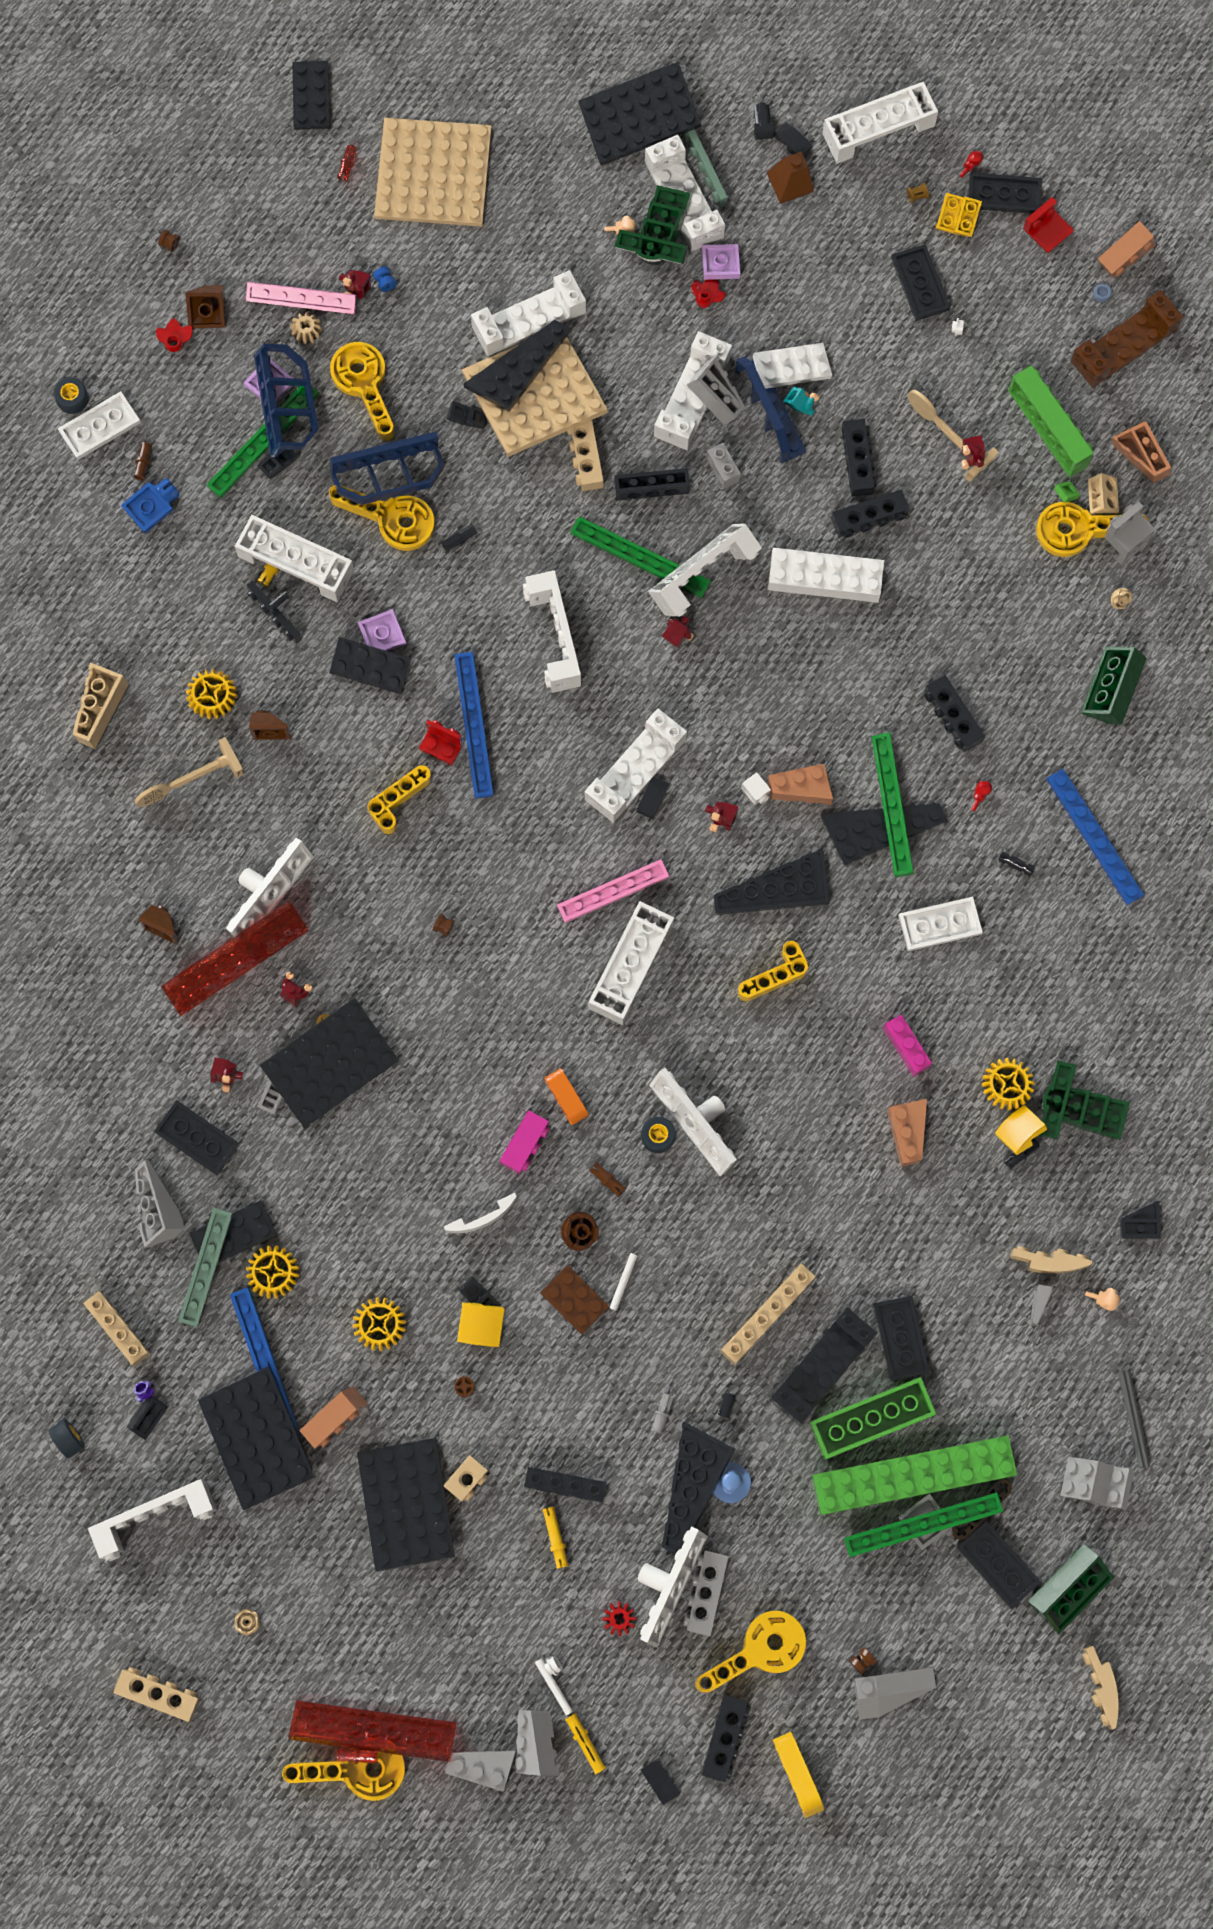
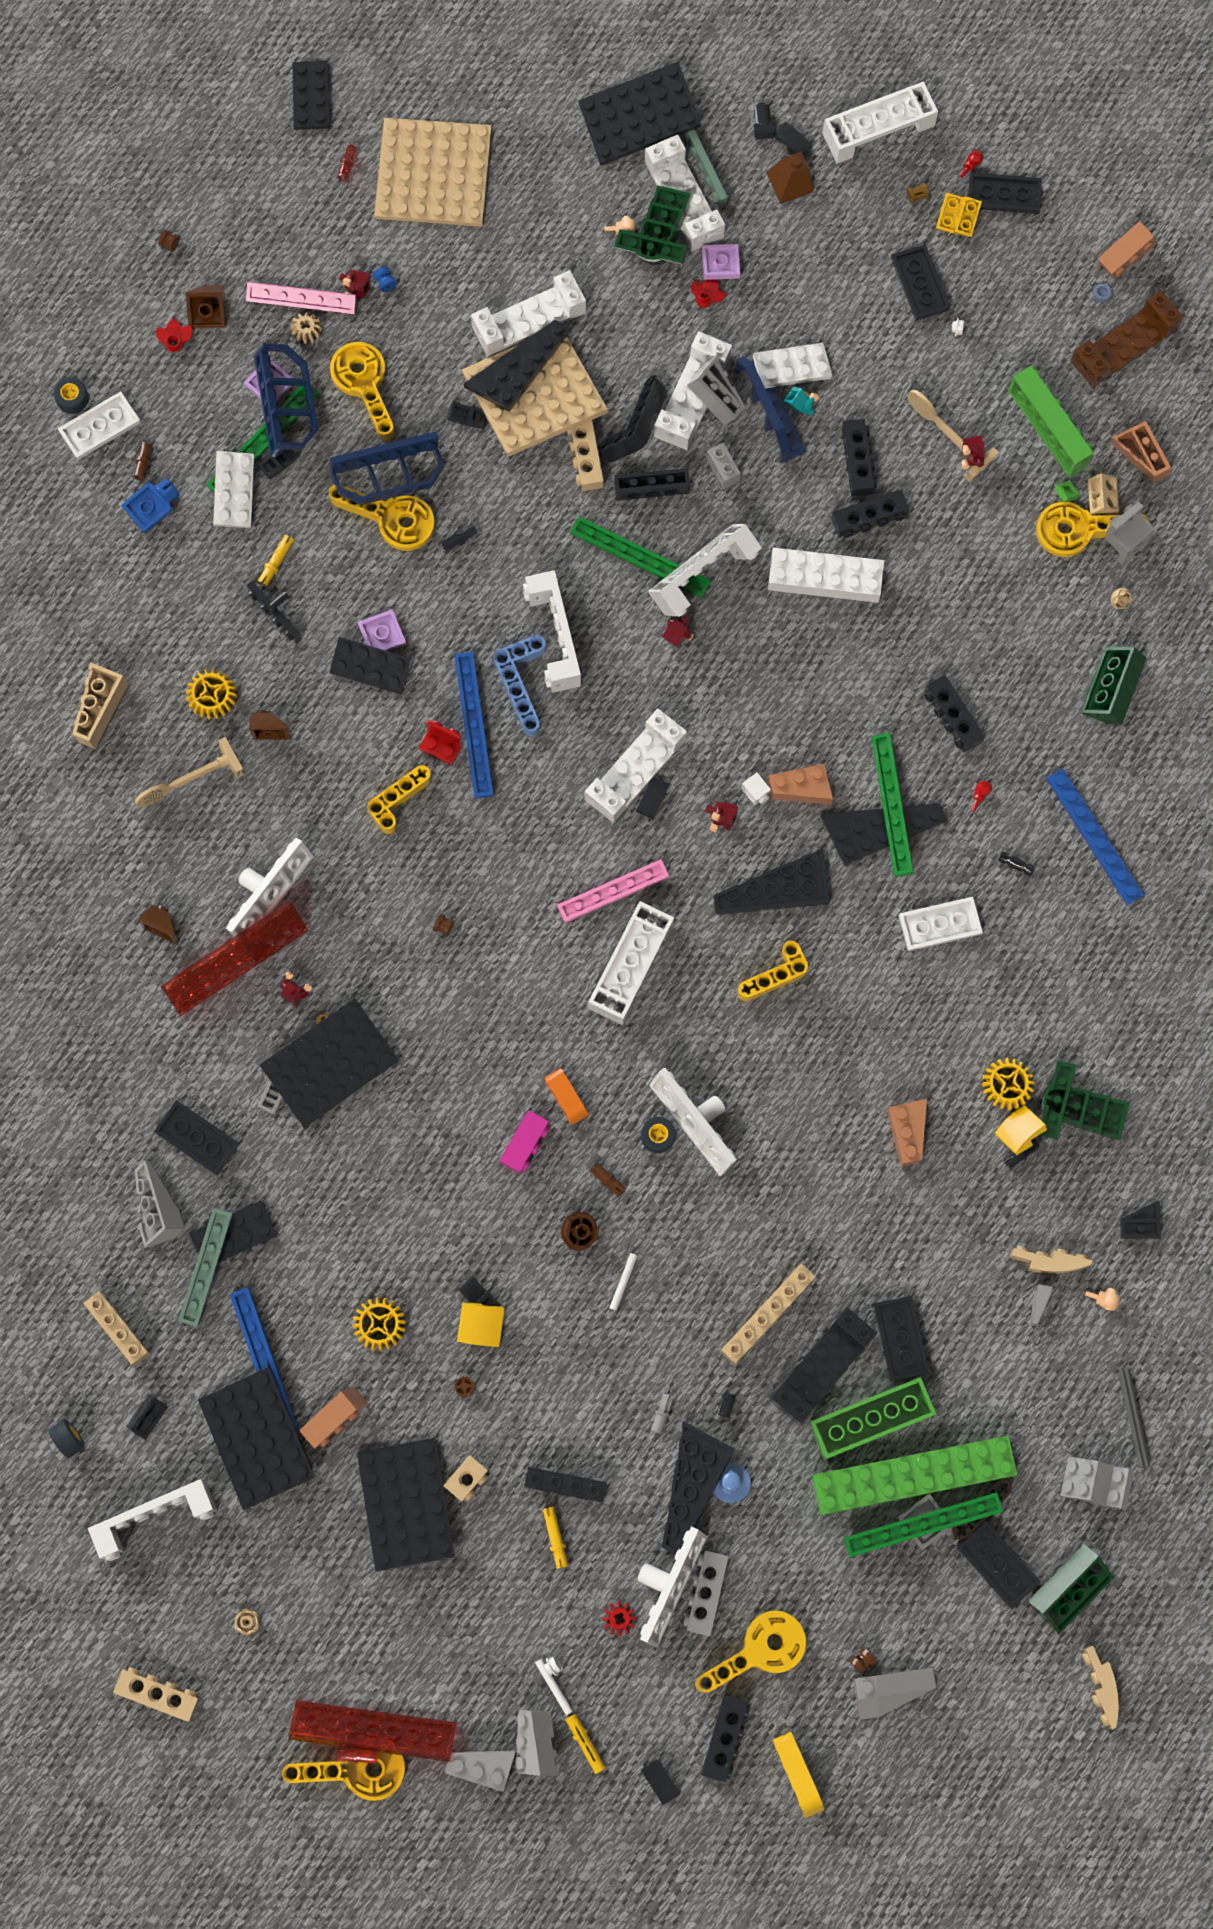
dark purple plate [134,1381,154,1402] -> none
dark red piece [210,1057,244,1092] -> none
white plate [235,515,354,603] -> none
yellow gear [246,1246,299,1299] -> none
white slope [444,1193,517,1233] -> none
reddish brown plate [540,1265,609,1335] -> none
dark pink brick [883,1015,932,1077] -> none
red bracket [1023,197,1074,253] -> none
none -> white plate [213,451,254,528]
none -> medium blue beam [494,635,546,737]
none -> black beam [598,375,668,463]

